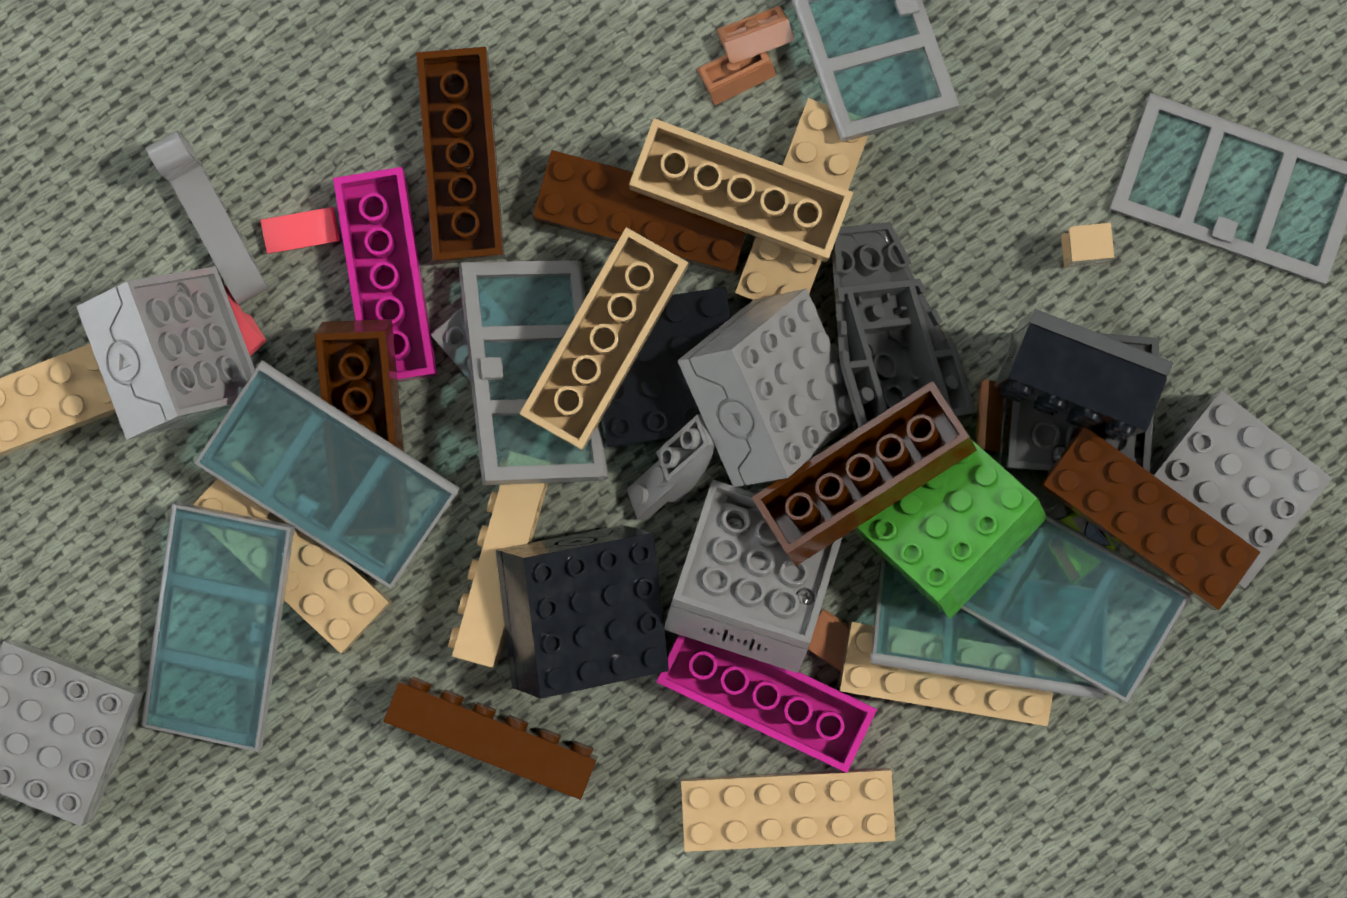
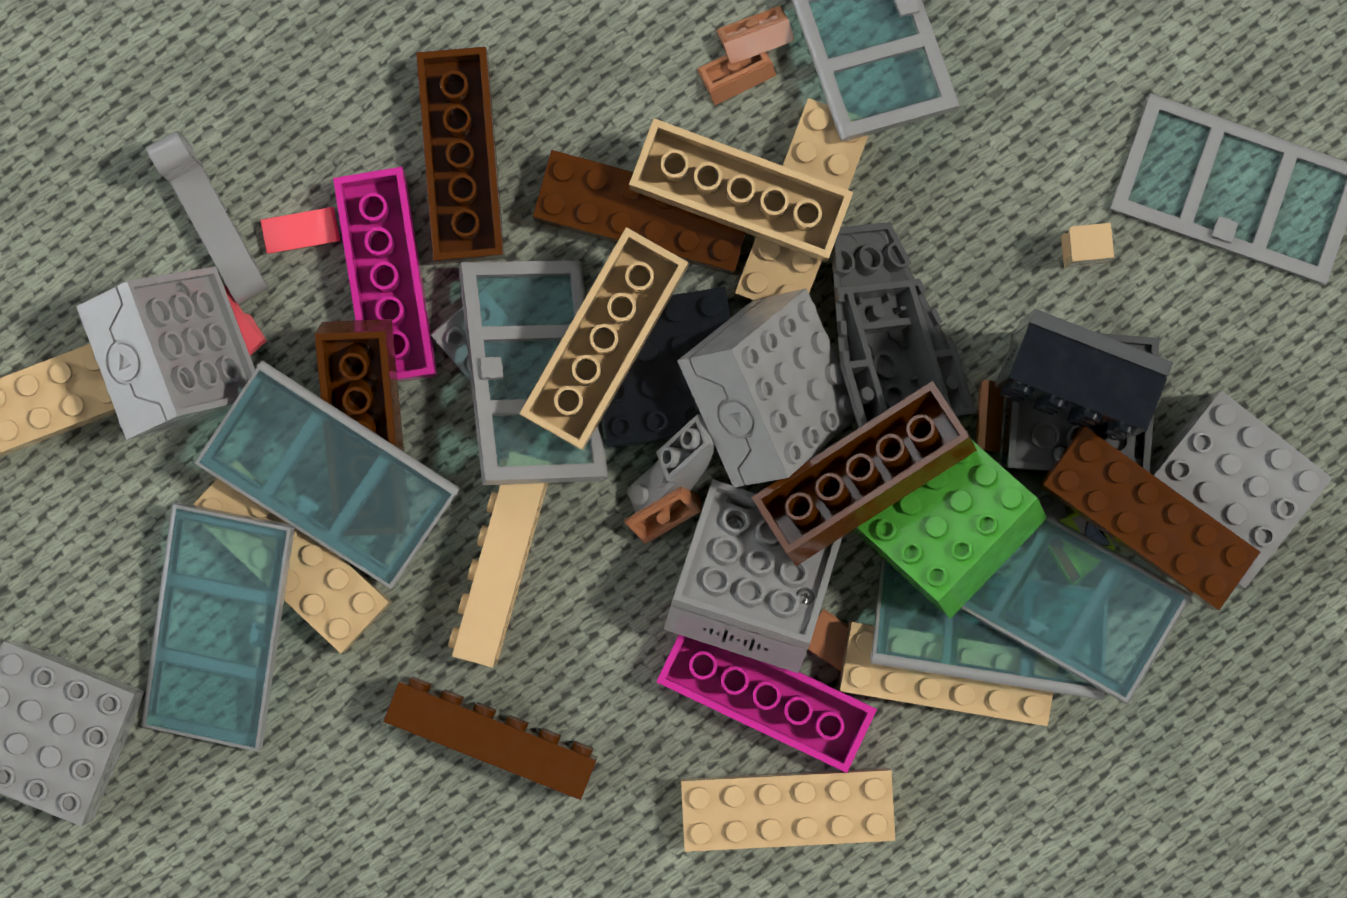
black piece [496,525,669,699] -> none
none -> nougat slope [624,487,702,544]

